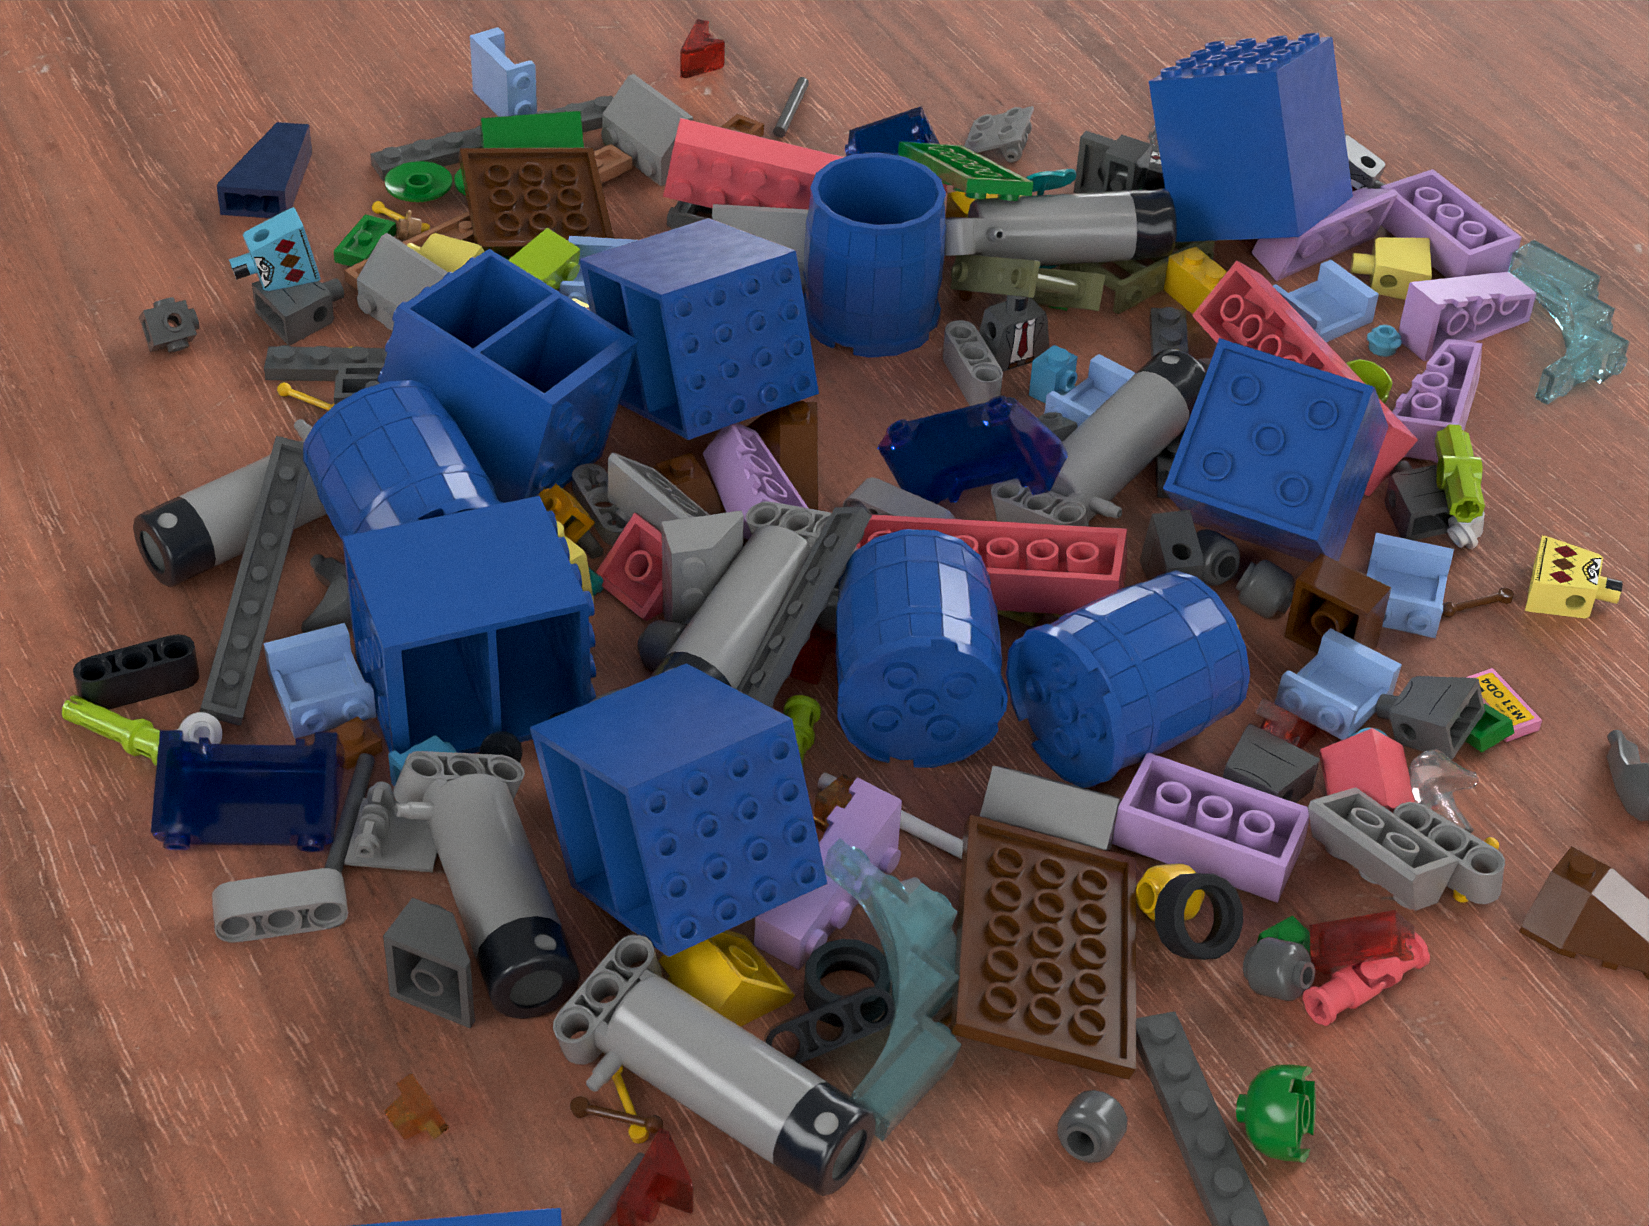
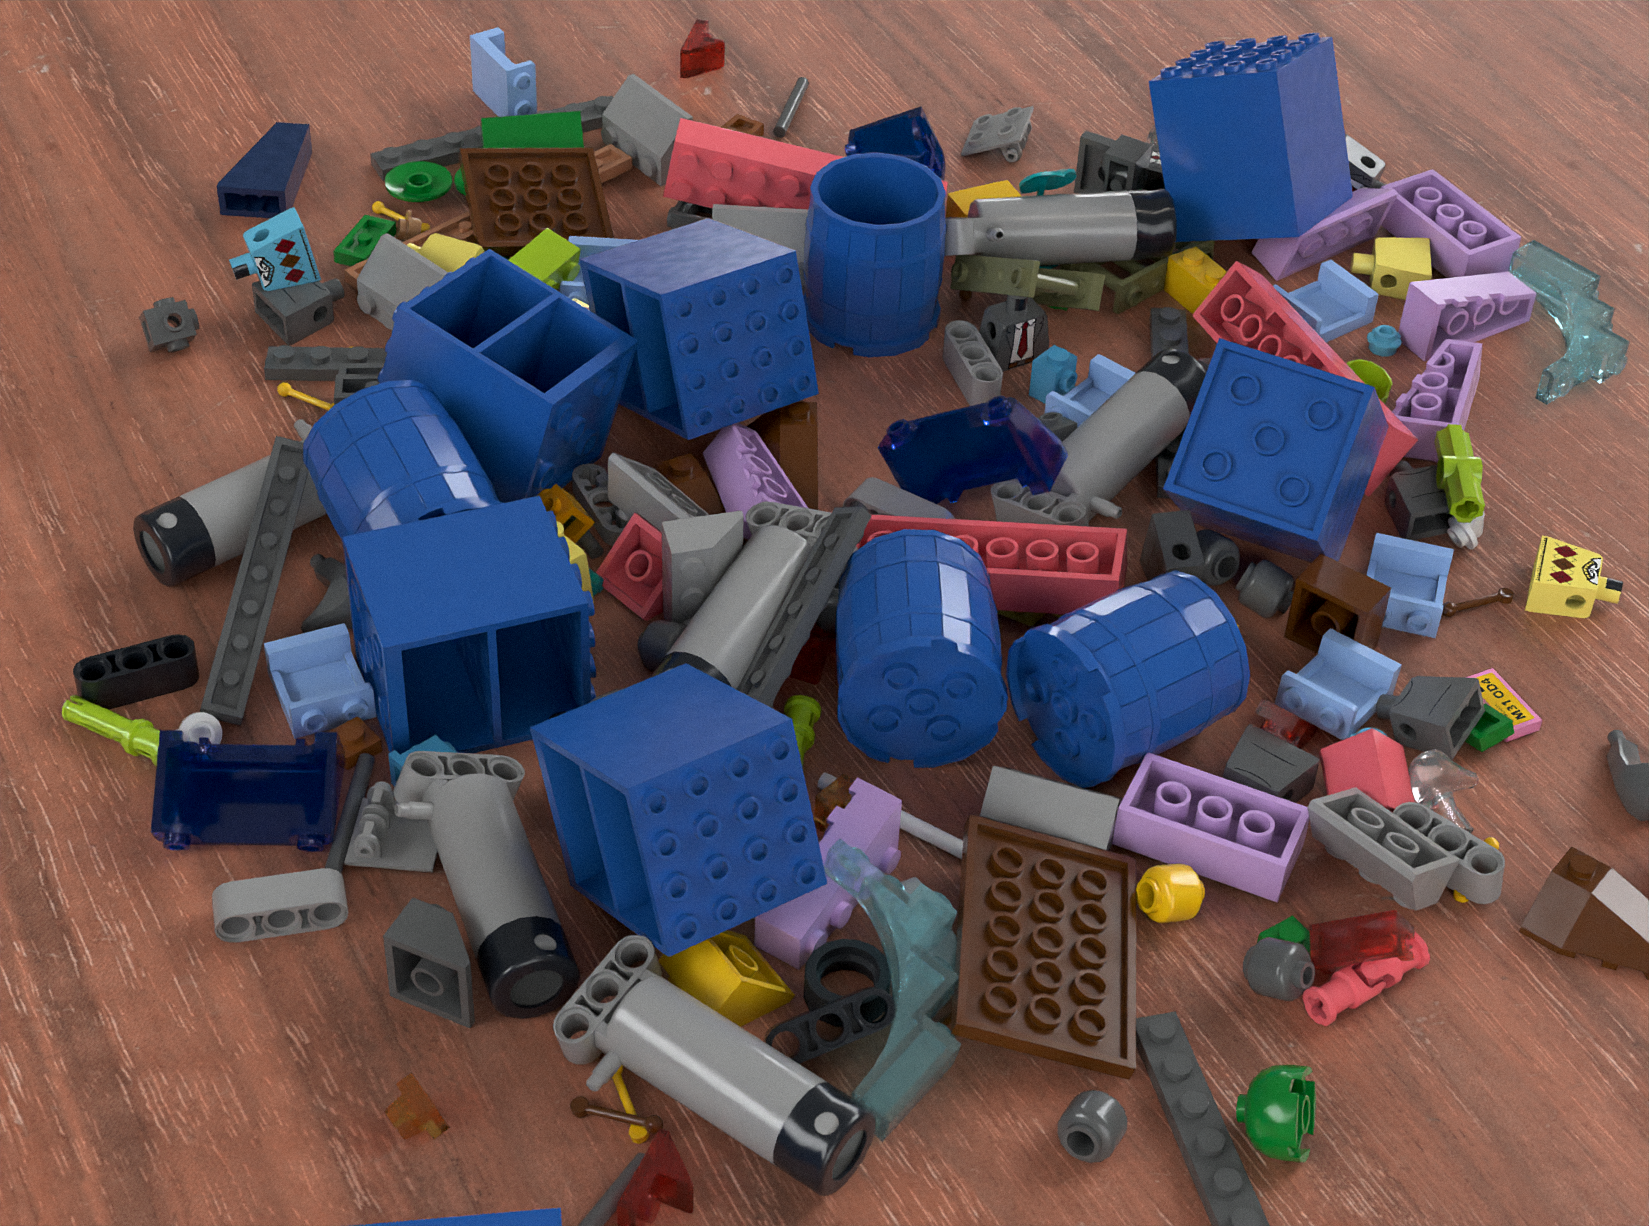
black plate [479,731,523,763] -> none
green plate [898,141,1034,201] -> none
black tyre [1154,873,1244,960] -> none

